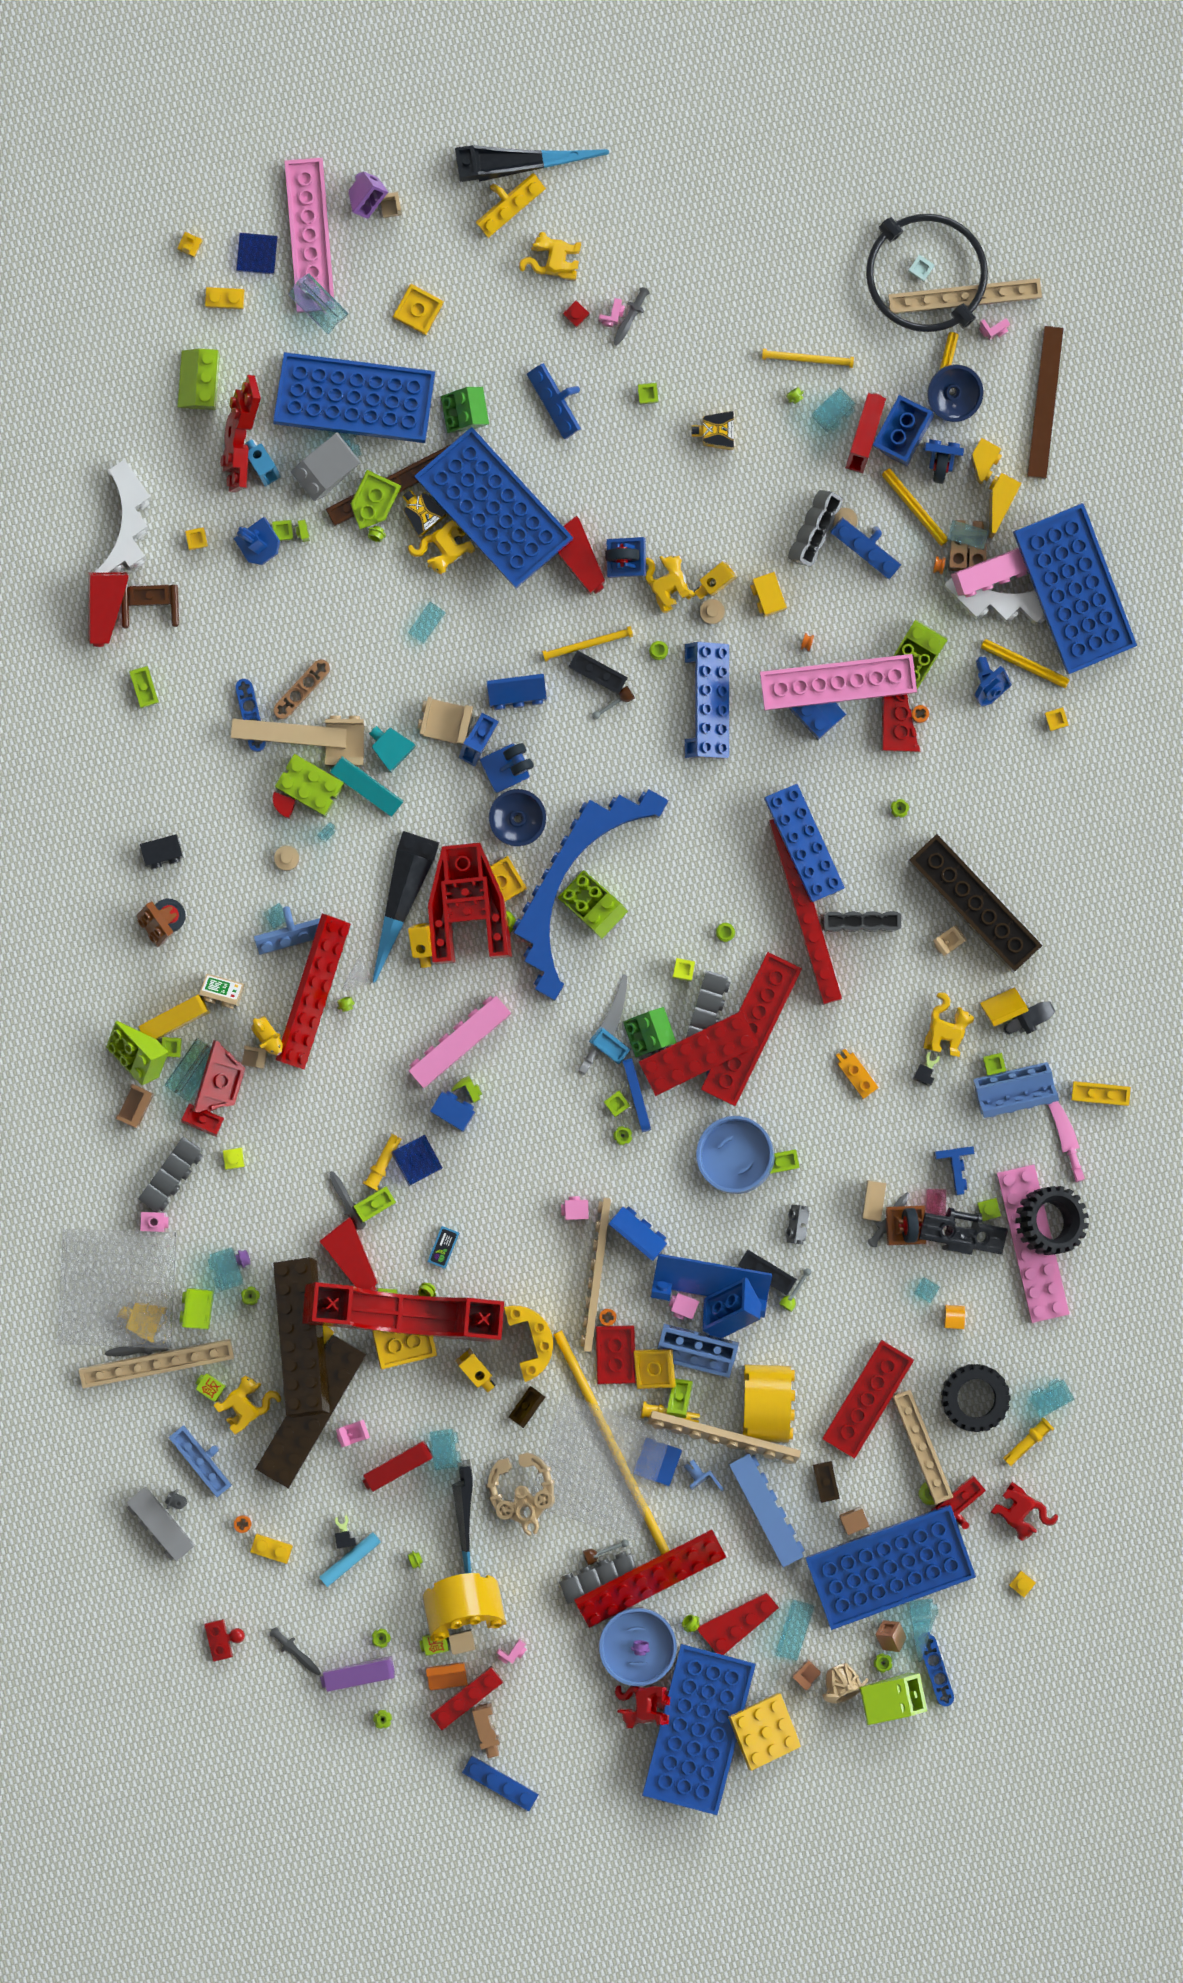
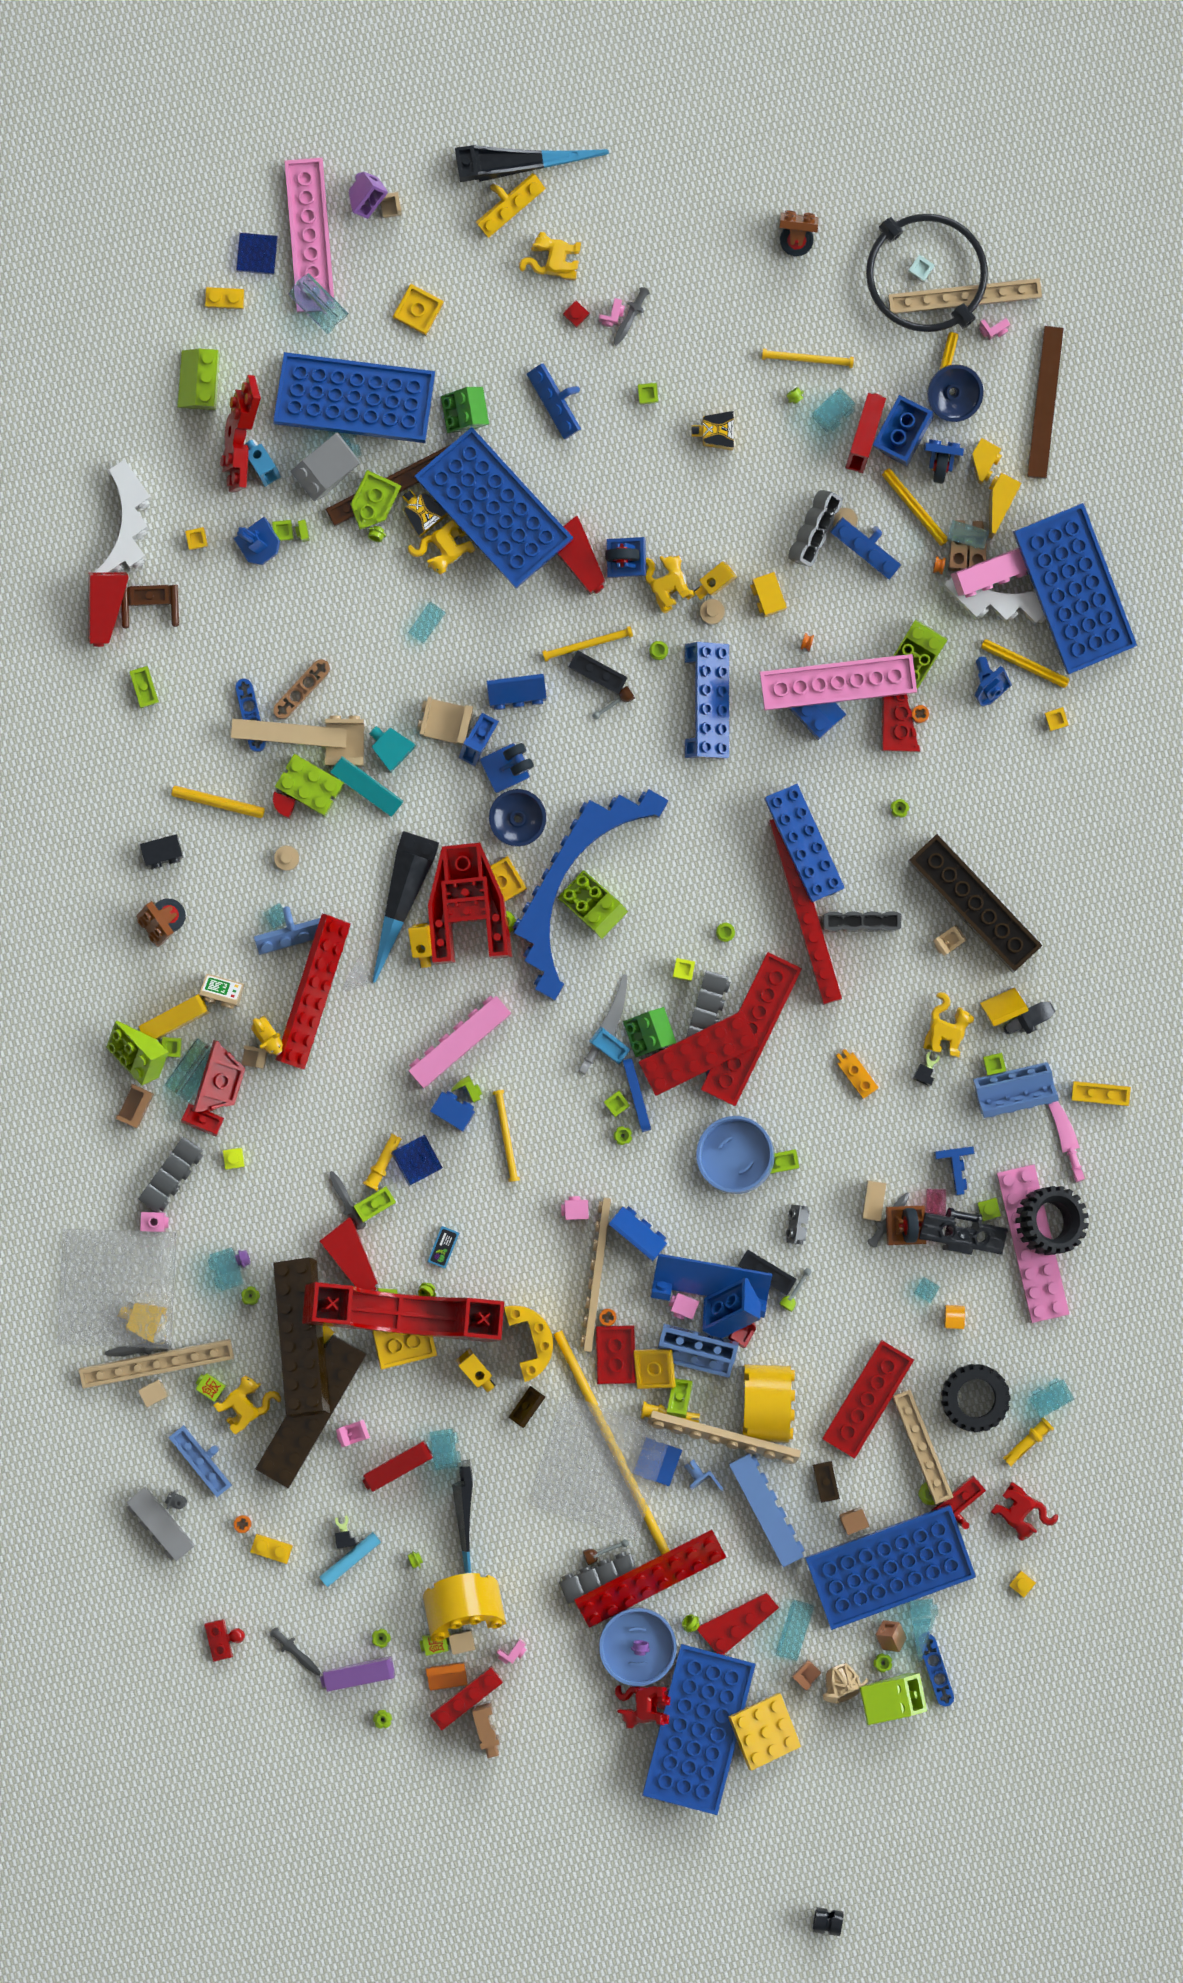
yellow tile [177,232,203,258] -> none
lime slope [179,1288,214,1329] -> none
clear light blue tile [317,822,337,843] -> none
lime plate [337,996,355,1012] -> none
blue plate [462,1755,539,1811] -> none
tan piece [486,1453,555,1536] -> none
none -> tan panel [139,1379,168,1407]
none -> yellow axle [171,785,265,818]
none -> yellow bar [493,1090,520,1182]
none -> red plate [728,1323,756,1348]
none -> plate [779,210,819,257]
none -> black wheel [813,1907,844,1937]

